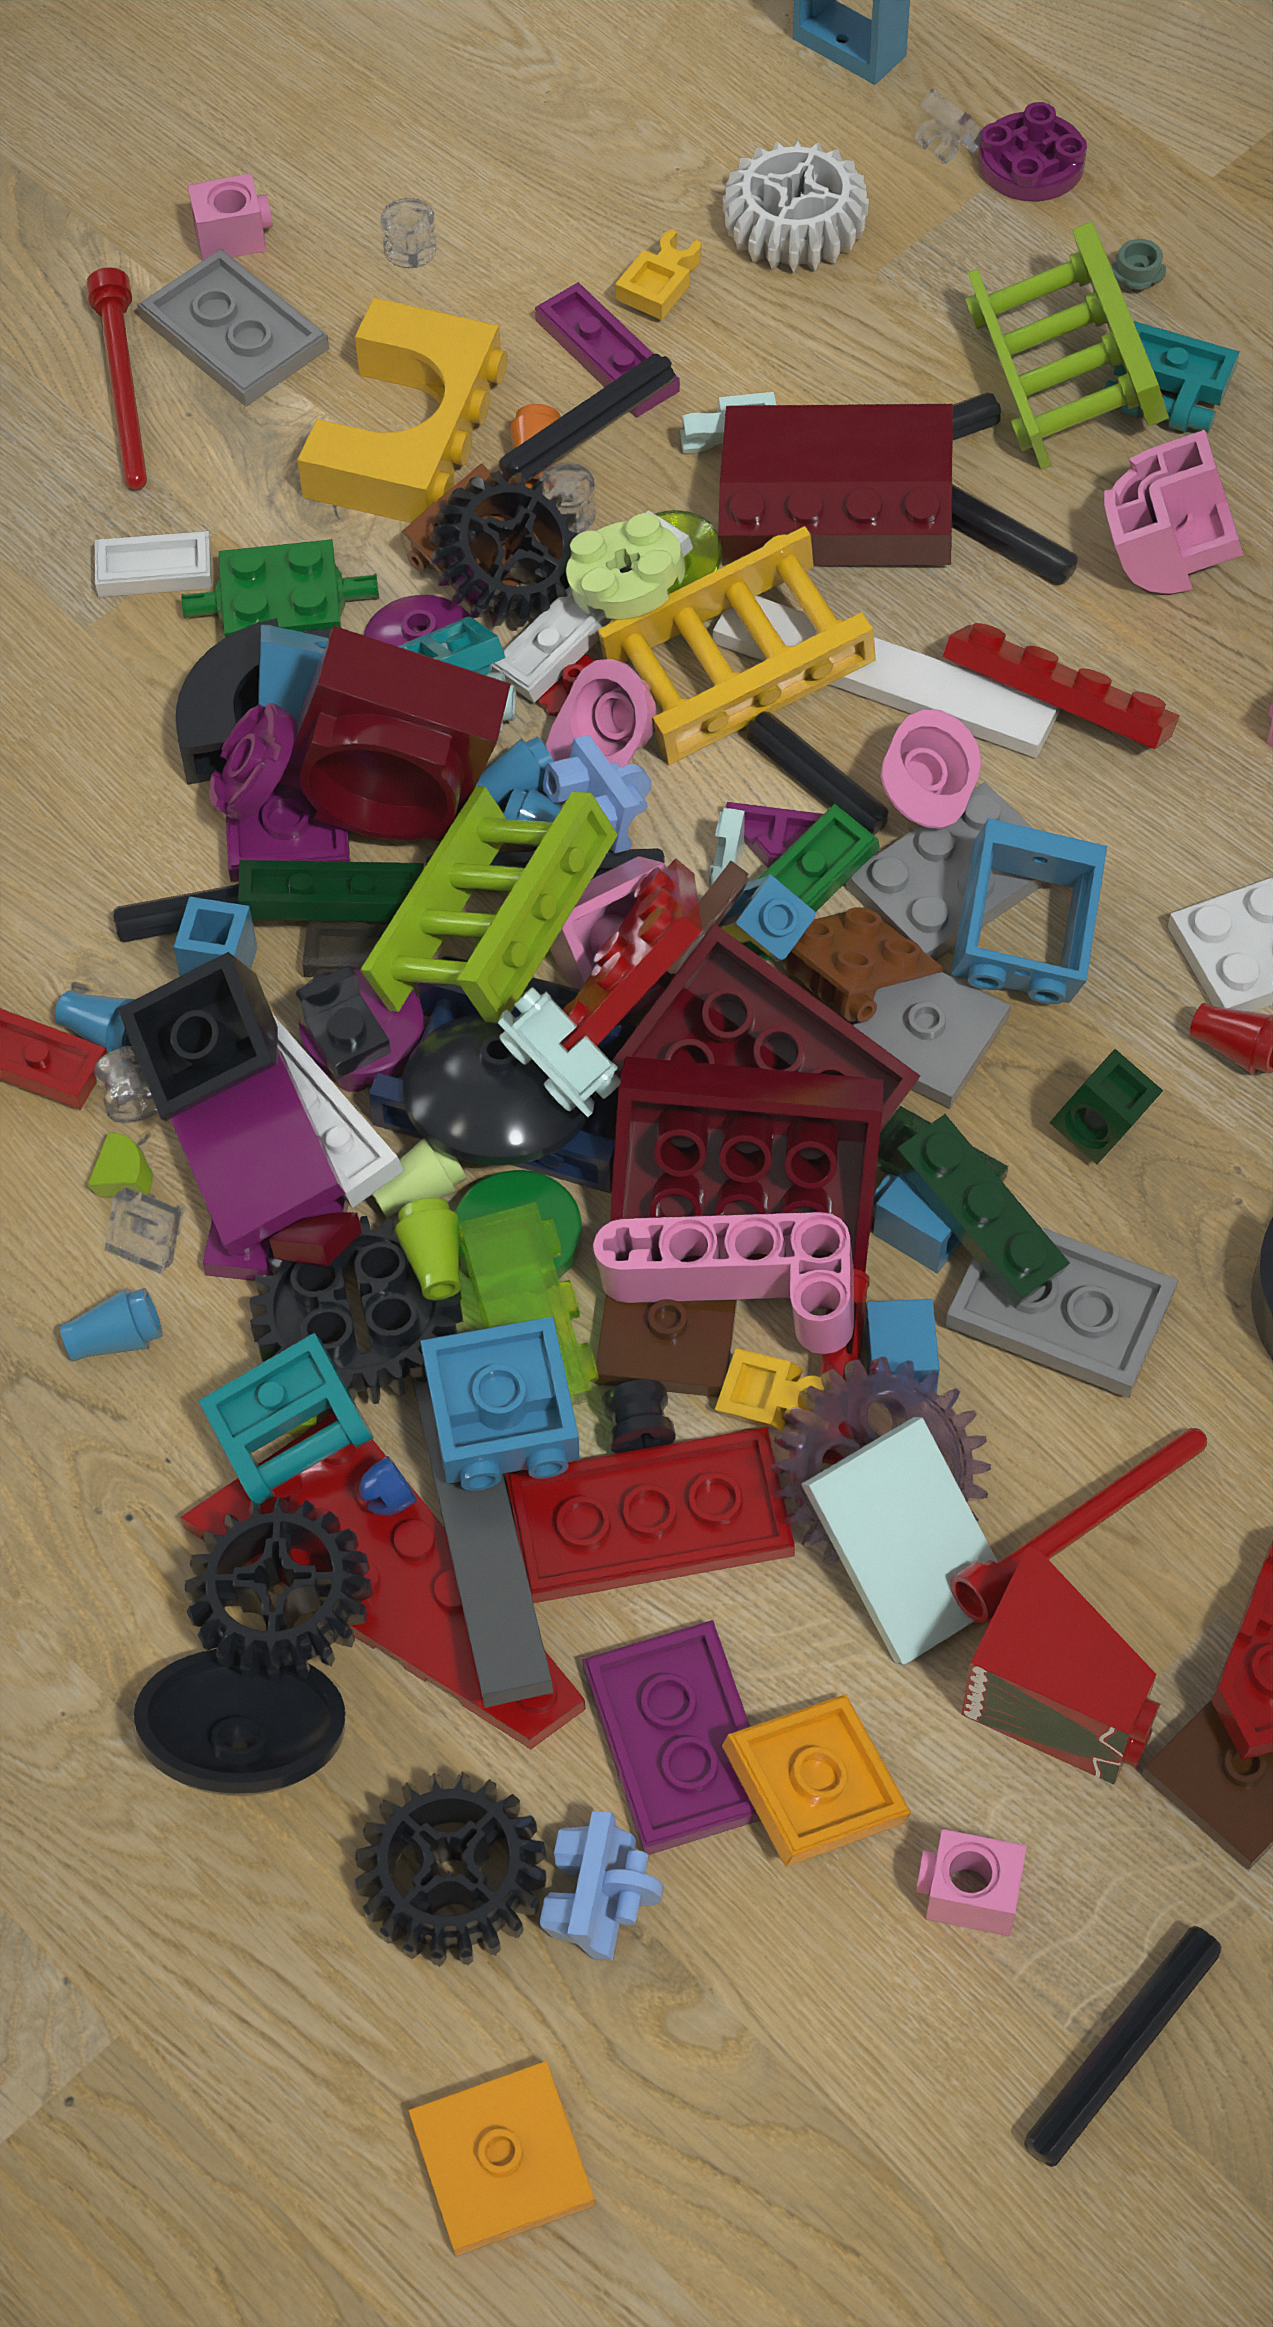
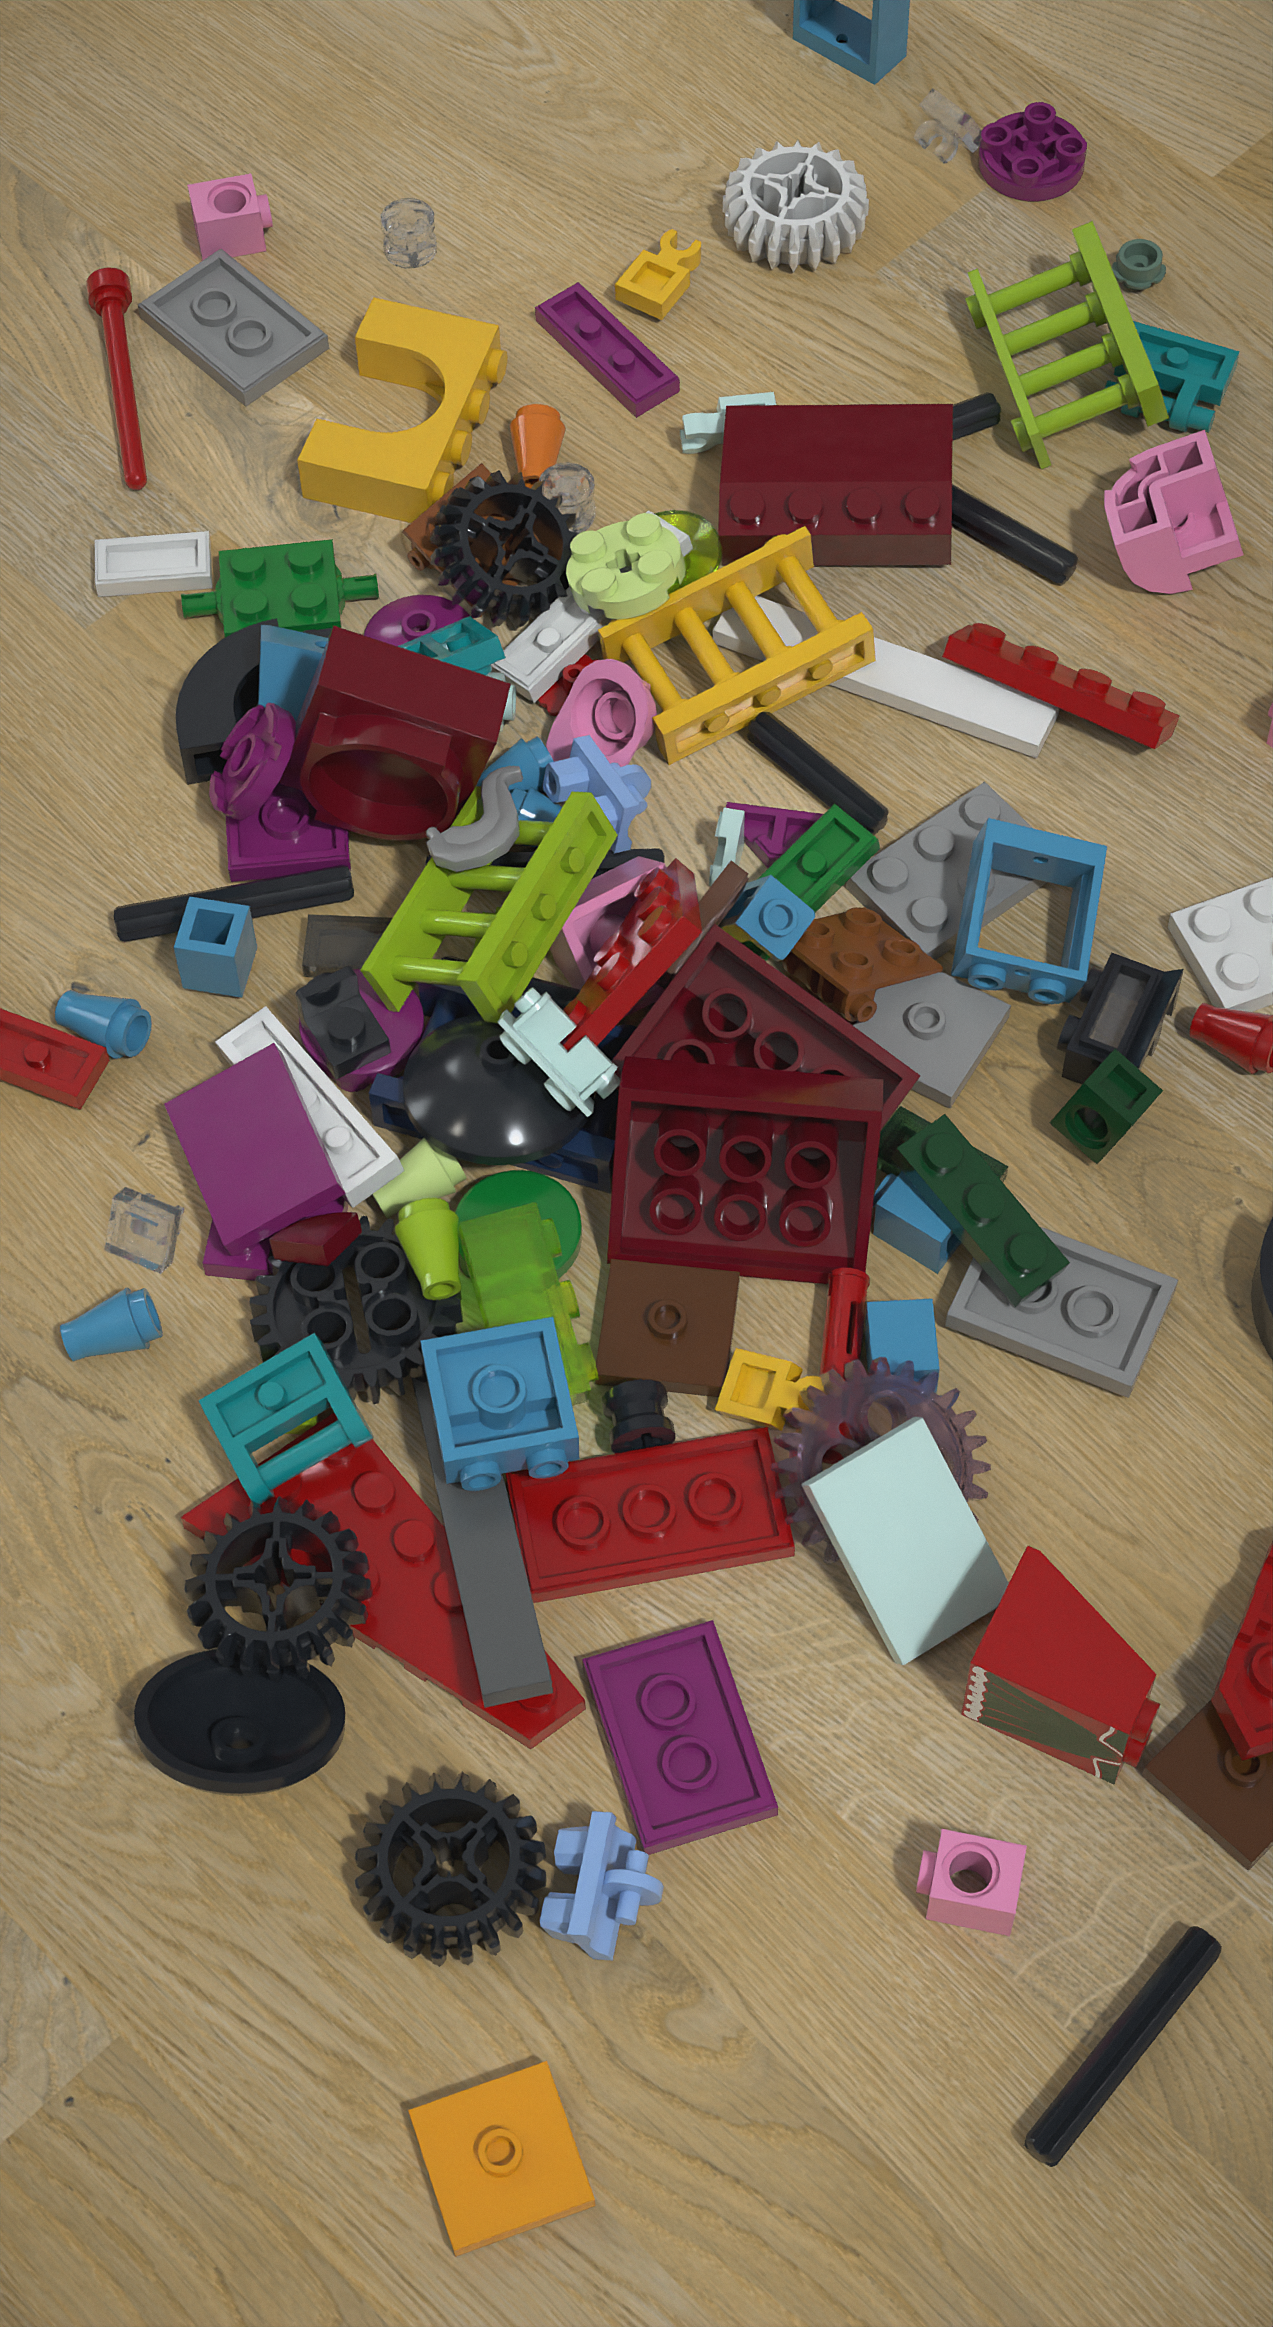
lime tile [87,1132,153,1198] -> none
clear wheel [93,1046,158,1123] -> none
black slope [118,952,278,1121] -> none
dark green plate [238,860,424,922] -> none
blue hinge [359,1456,418,1517] -> none
black axle [498,354,675,483] -> none
bright pink beam [593,1212,854,1354] -> none
light orange plate [722,1694,911,1867] -> none
bright pink piece [881,709,982,829] -> none
red piece [950,1428,1207,1623] -> none
none -> light grey piece [426,766,523,872]
none -> black window [1057,952,1184,1084]

